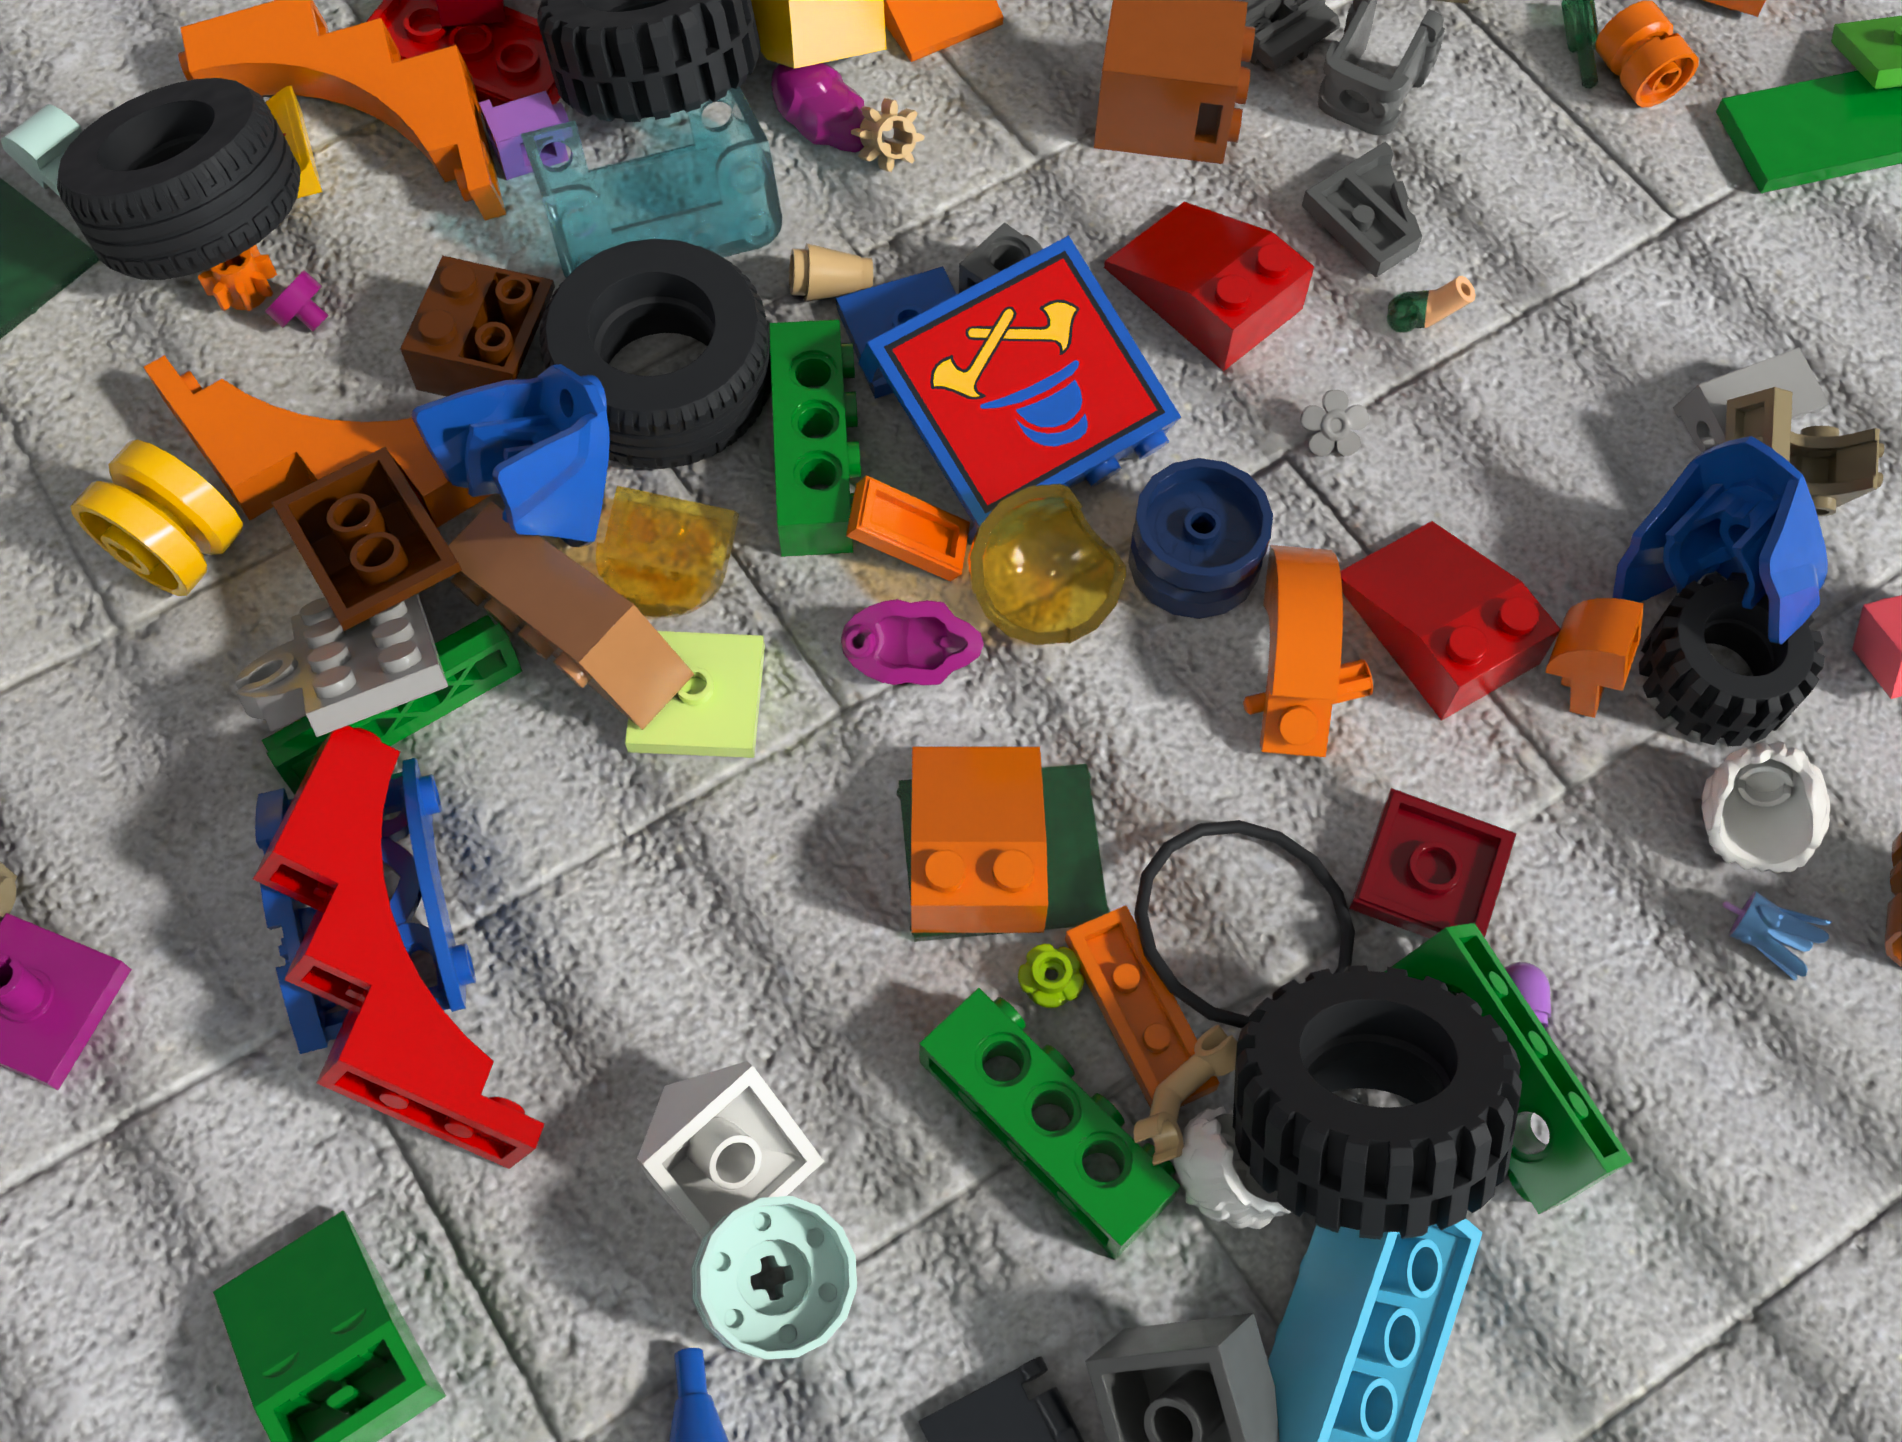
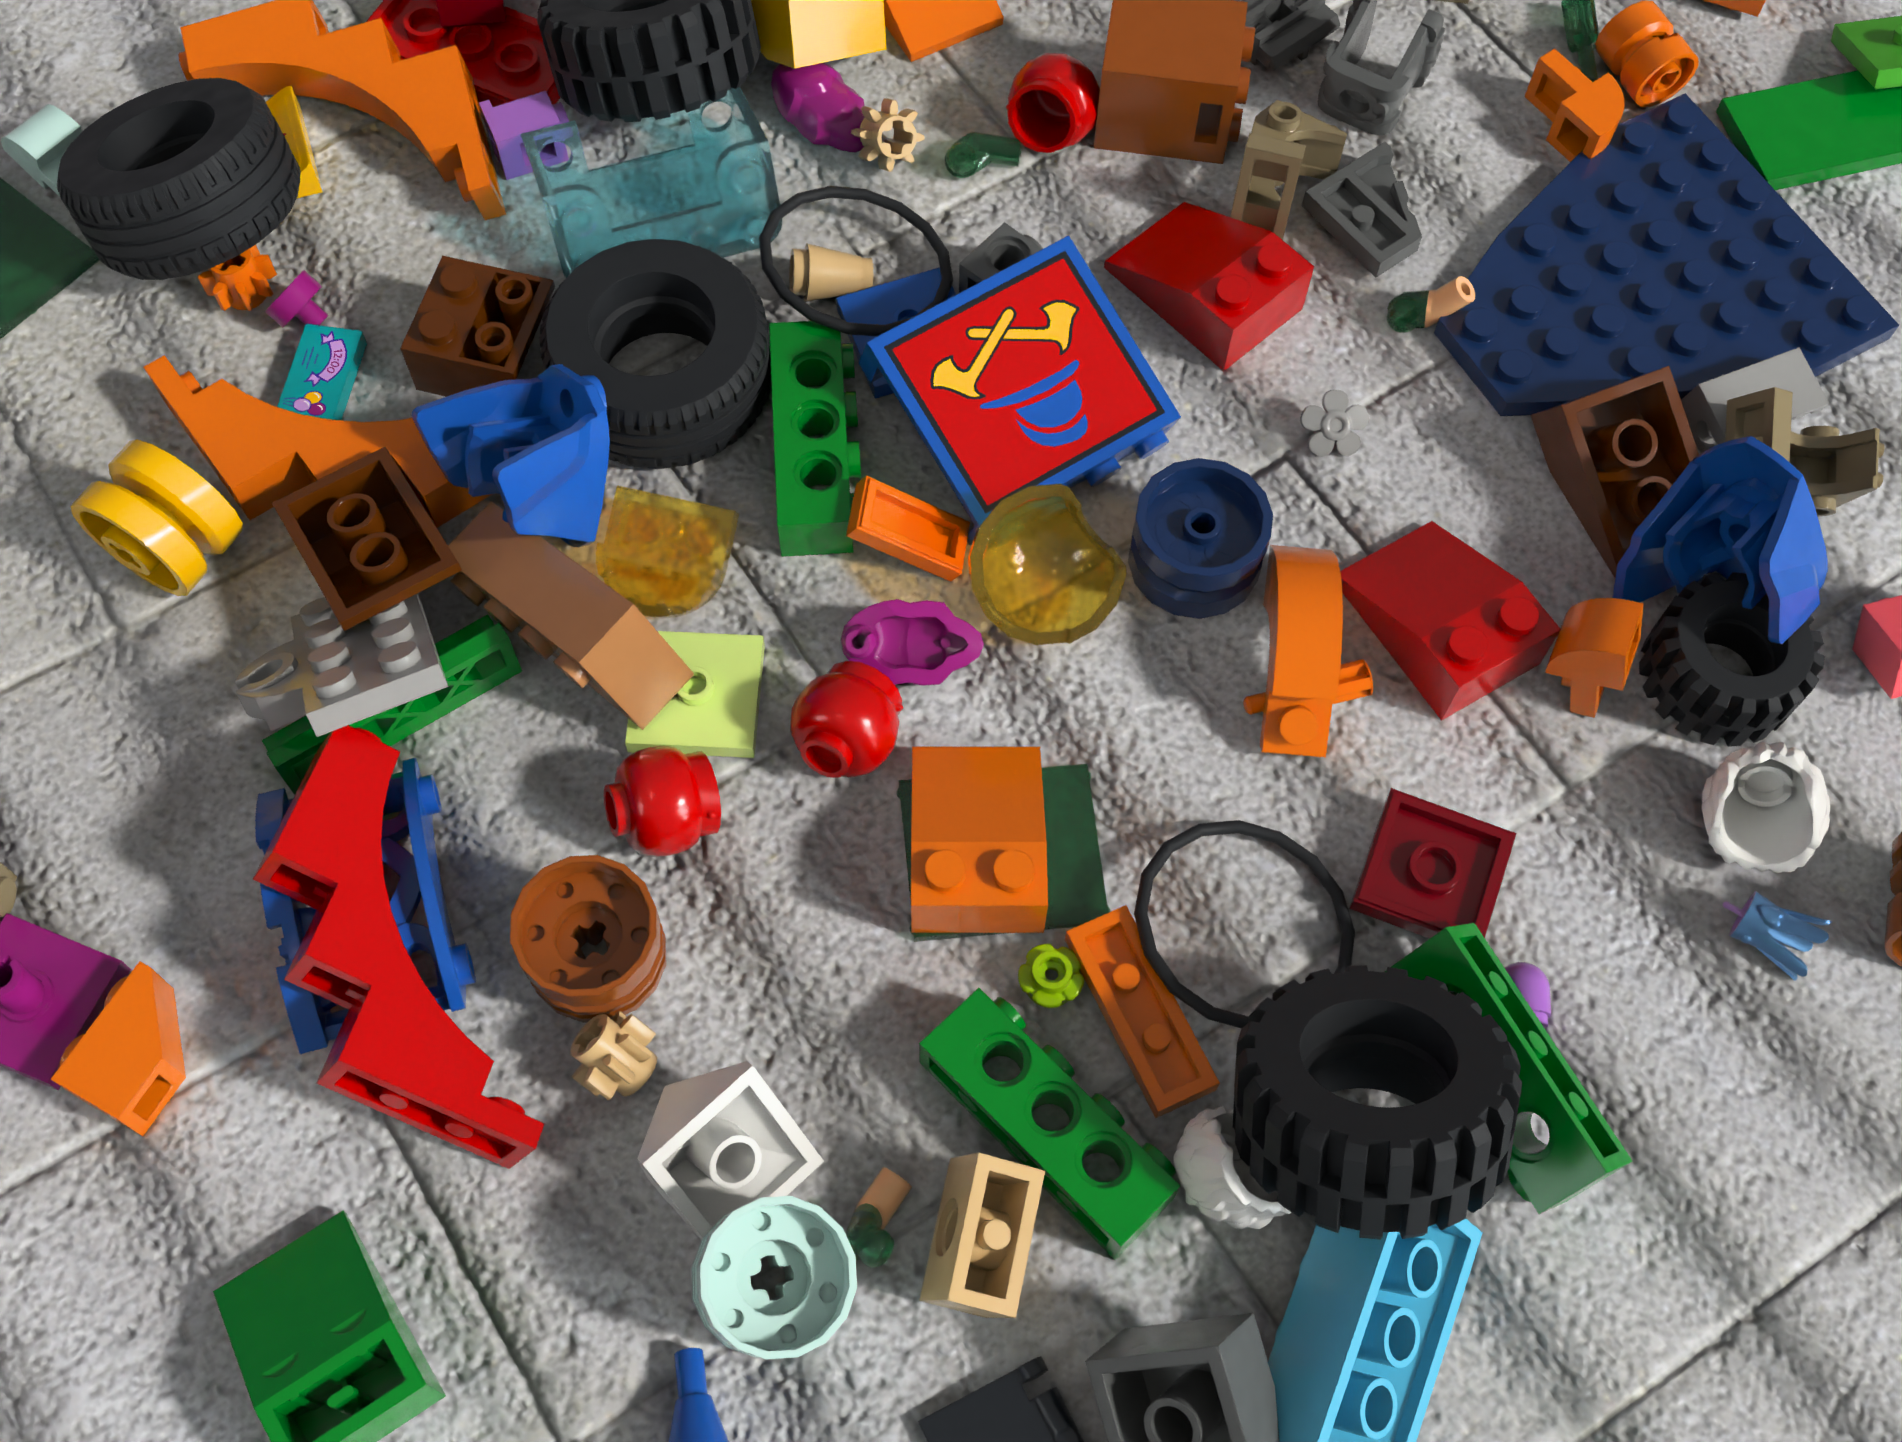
tan arm [1133,1025,1237,1166] -> none
none -> orange slope [51,961,186,1137]
none -> teal tile [277,324,367,420]
none -> dark orange wheel [510,855,666,1023]
none -> tan gear [570,1011,657,1100]
none -> red piece [604,746,721,857]
none -> black piece [759,186,953,336]
none -> red piece [790,661,903,778]
none -> arm [845,1167,912,1268]
none -> tan brick [919,1152,1045,1318]
none -> clear green arm [945,132,1022,178]
none -> red piece [1006,53,1100,153]
none -> dark tan tile [1230,100,1347,240]
none -> dark blue piece [1434,93,1899,416]
none -> orange brick [1524,48,1625,162]
none -> reddish brown slope [1530,366,1699,578]

